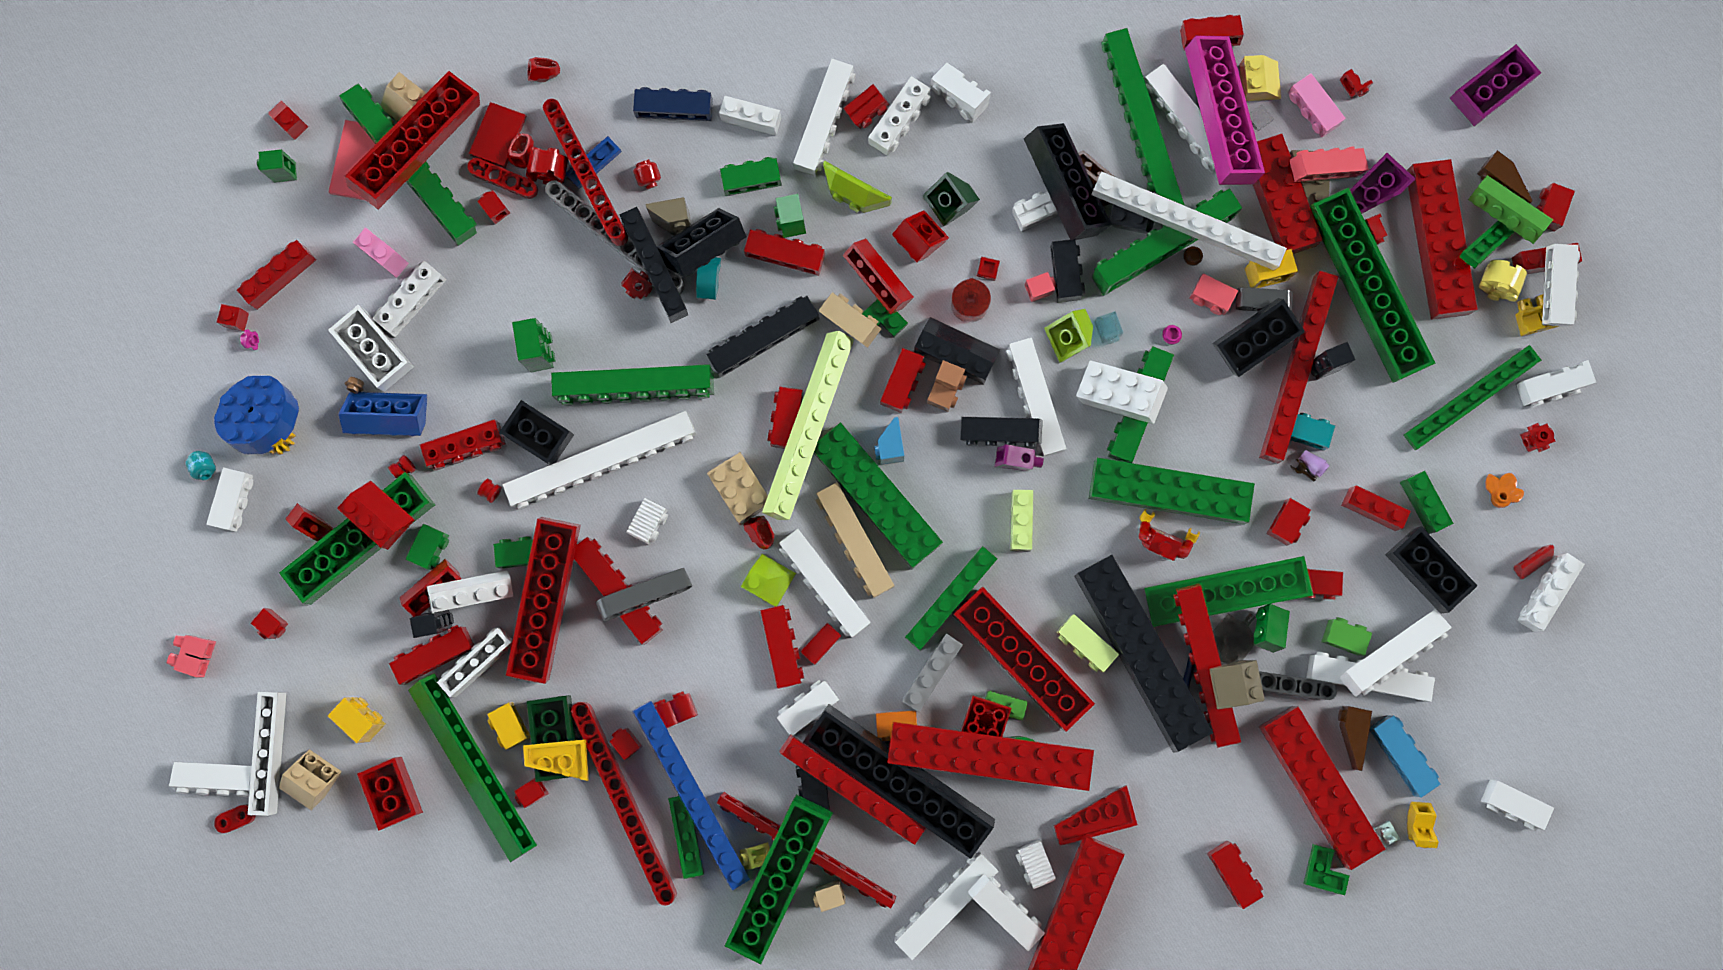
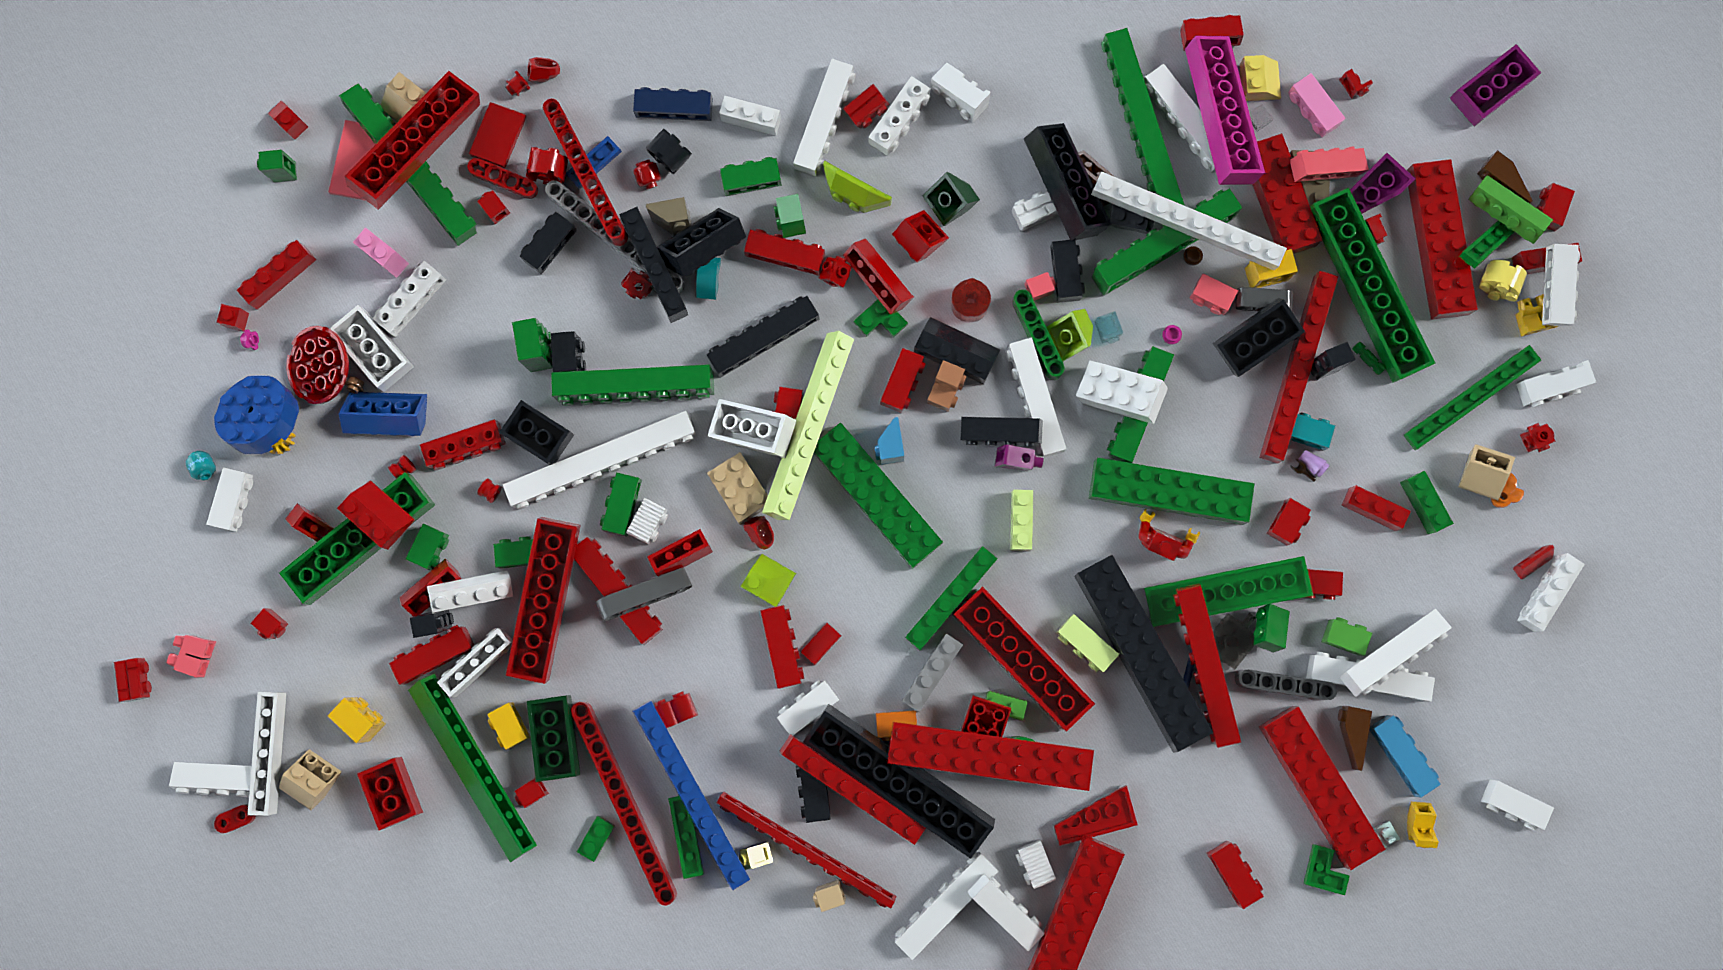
red rock [507,133,534,169] -> none
yellow wing [523,739,589,781] -> none
red brick [609,728,643,760] -> none
green brick [724,794,833,965] -> none
white brick [779,529,871,638] -> none
tan brick [815,482,895,598] -> none
tan brick [819,292,881,348] -> none
red tile [977,256,1000,281] -> none
dark tan slope [1210,660,1265,709] -> none
black brick [1385,526,1478,614] -> none
none -> red brick [114,658,152,702]
none -> red brick [286,326,349,404]
none -> red brick [505,70,530,96]
none -> black brick [520,211,577,275]
none -> black brick [551,331,586,372]
none -> green plate [577,816,615,862]
none -> green brick [600,472,642,537]
none -> black brick [646,128,692,175]
none -> red brick [647,529,713,576]
none -> white brick [708,399,796,458]
none -> red brick [819,256,852,288]
none -> green beam [1012,289,1065,380]
none -> green axle [1352,342,1386,375]
none -> tan slope [1458,444,1515,500]

